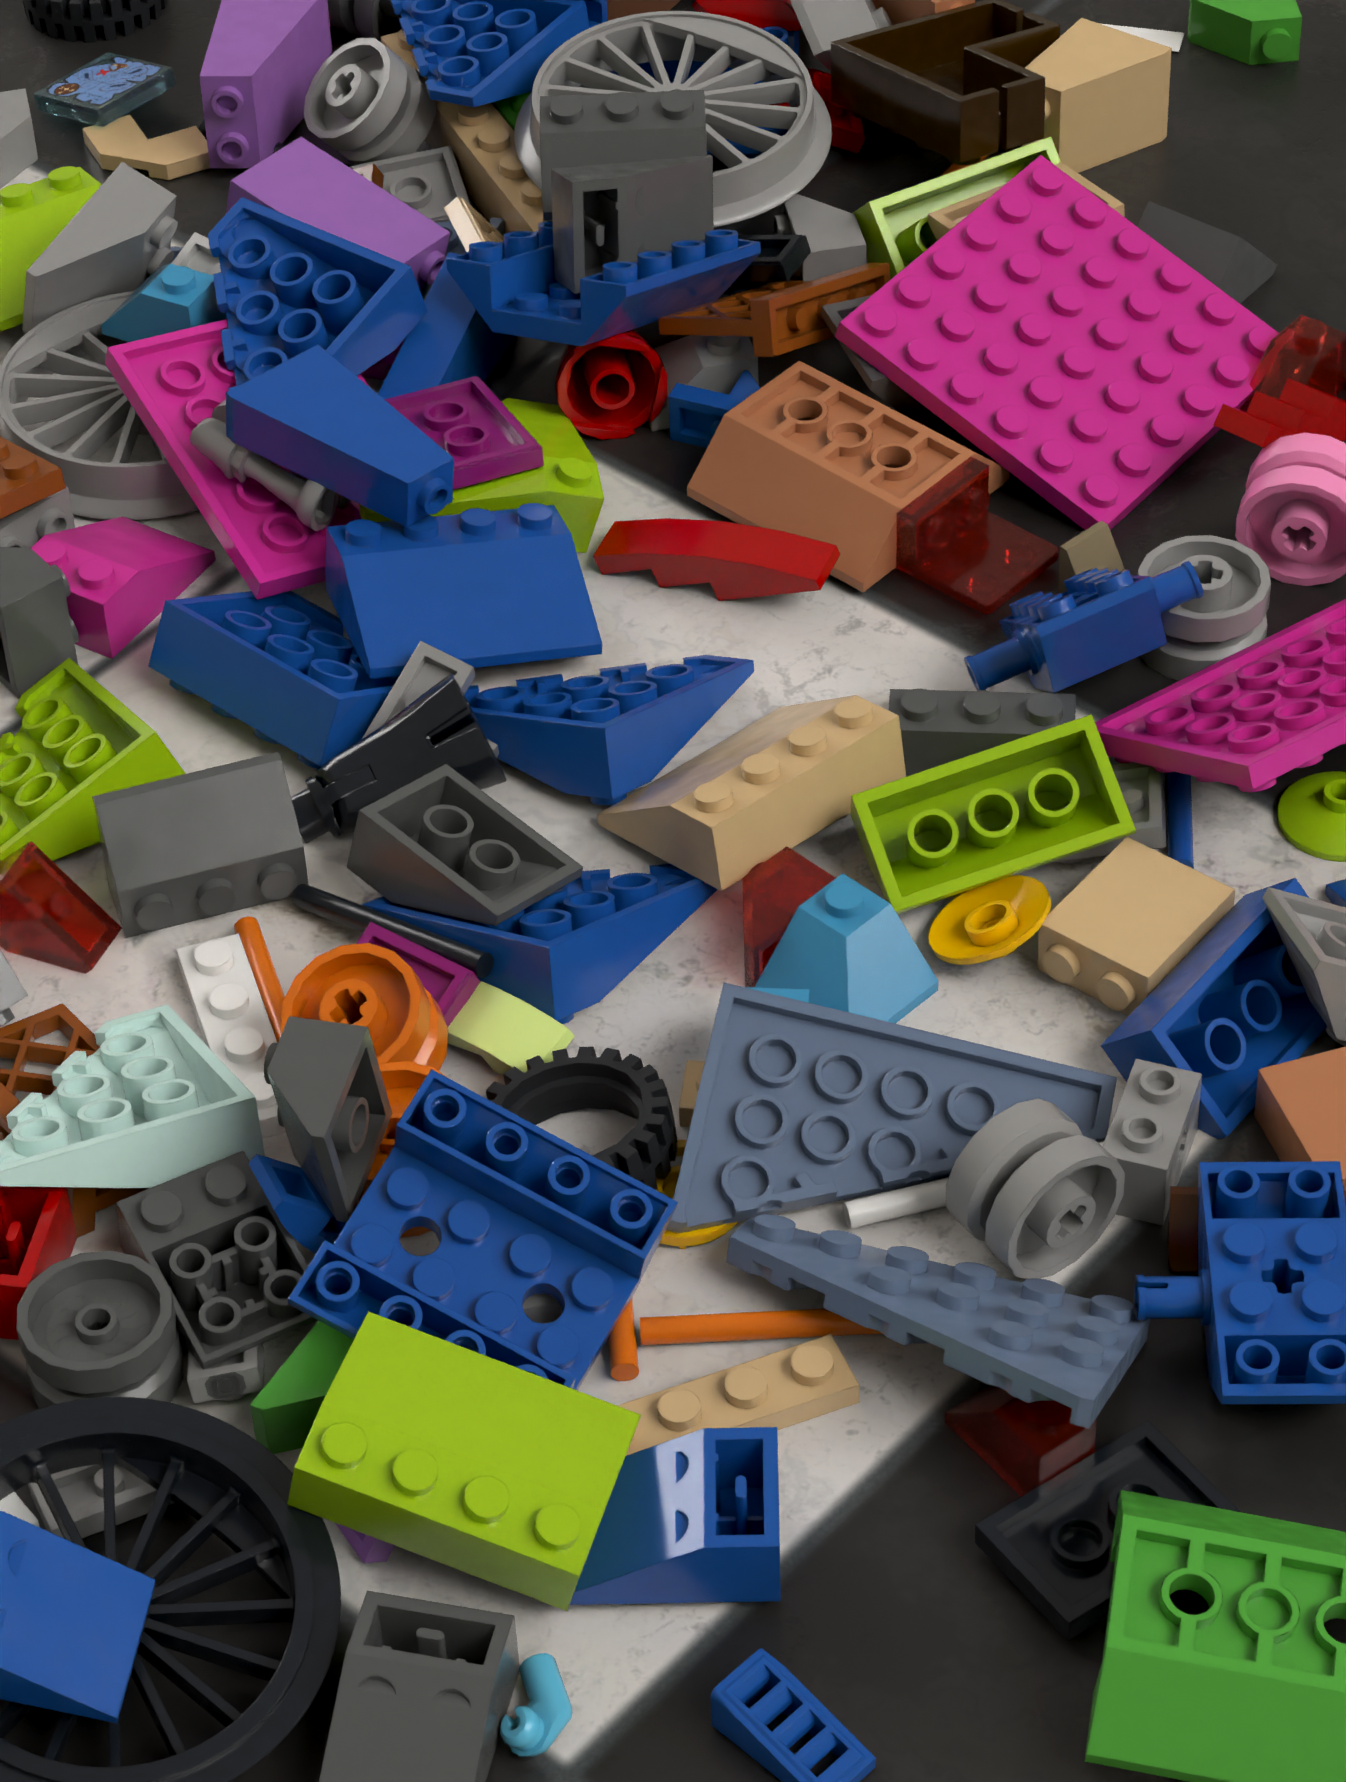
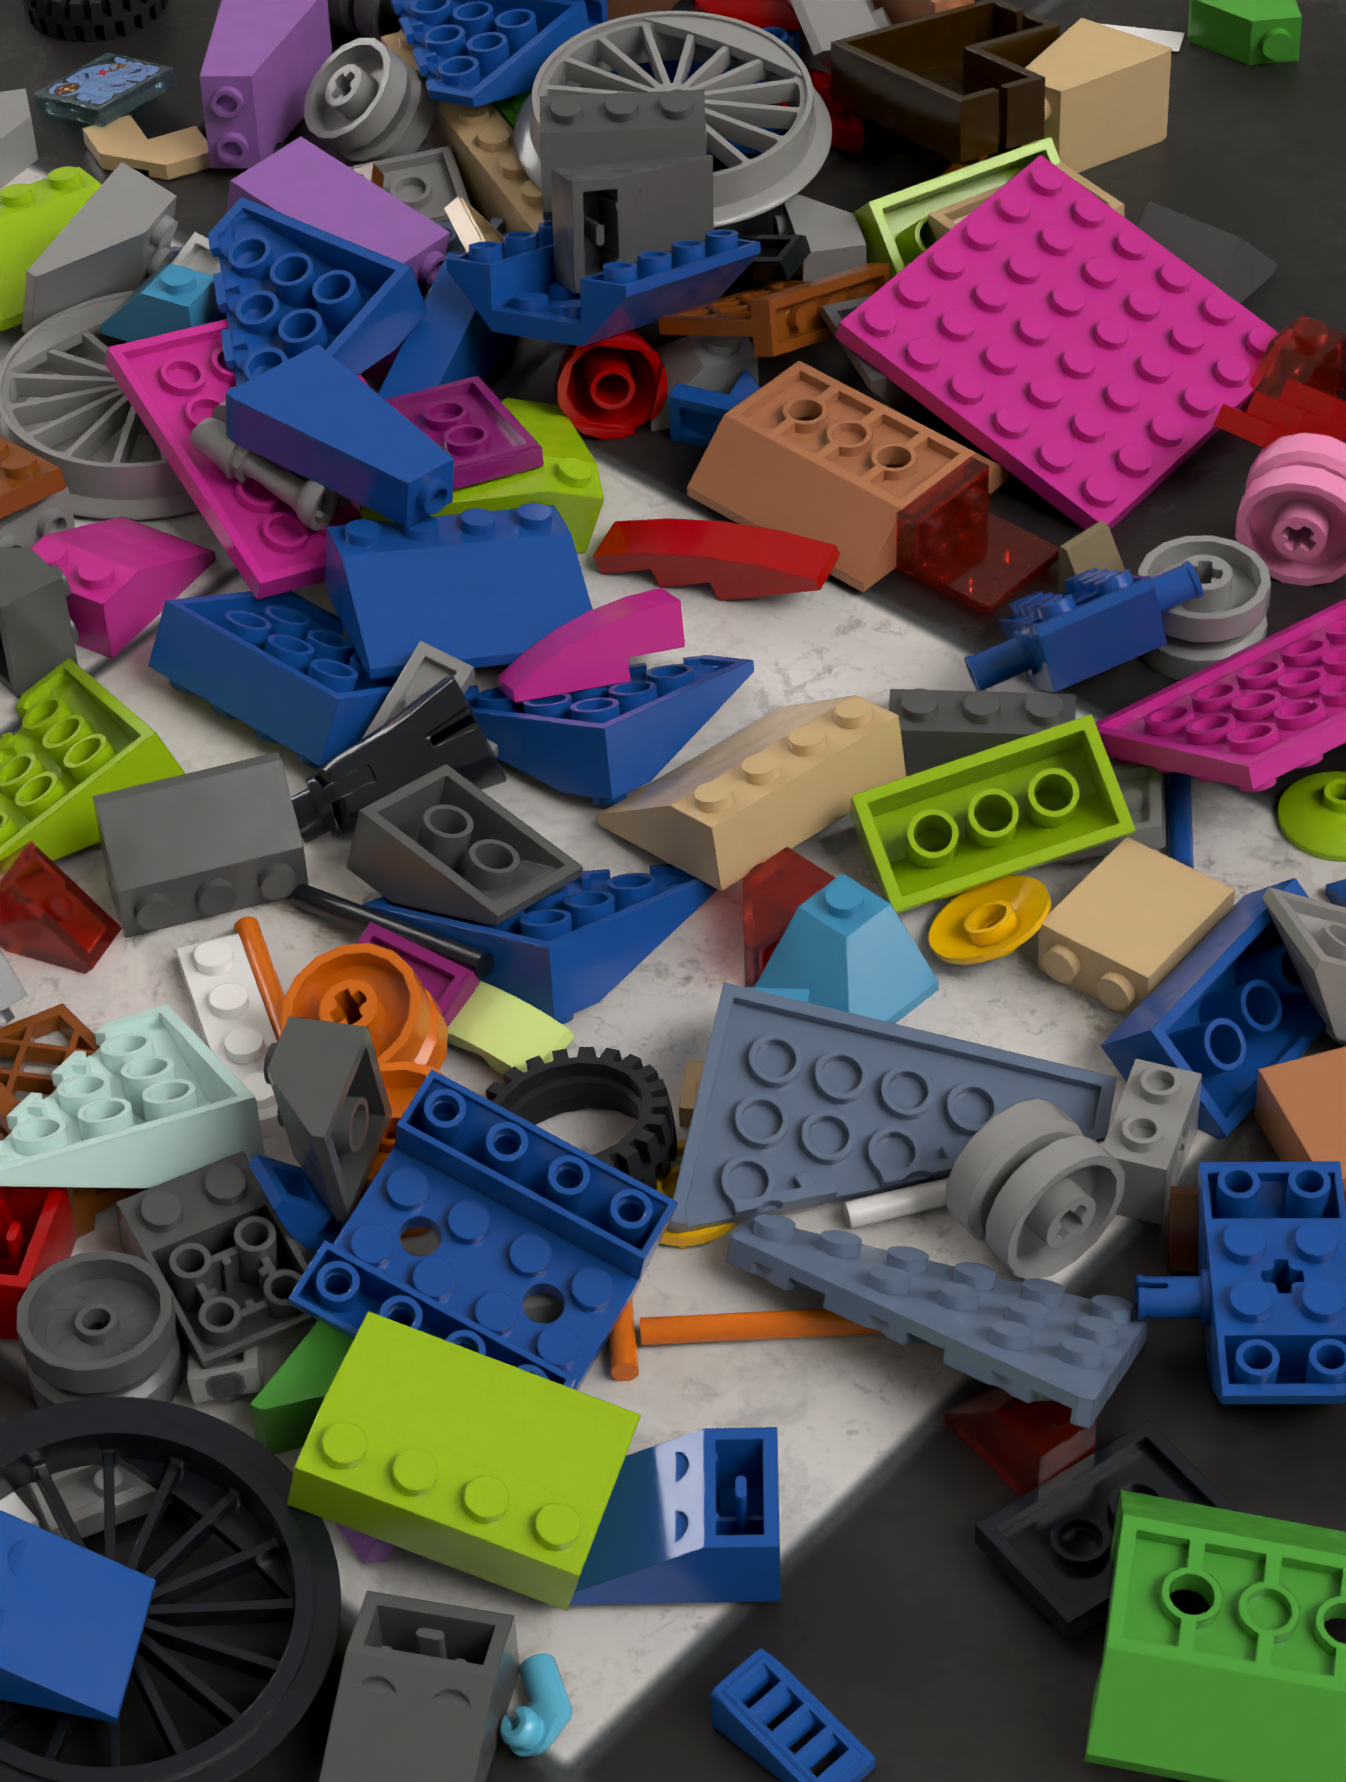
tan plate [617,1334,859,1456] -> none
none -> dark pink slope [497,588,685,703]

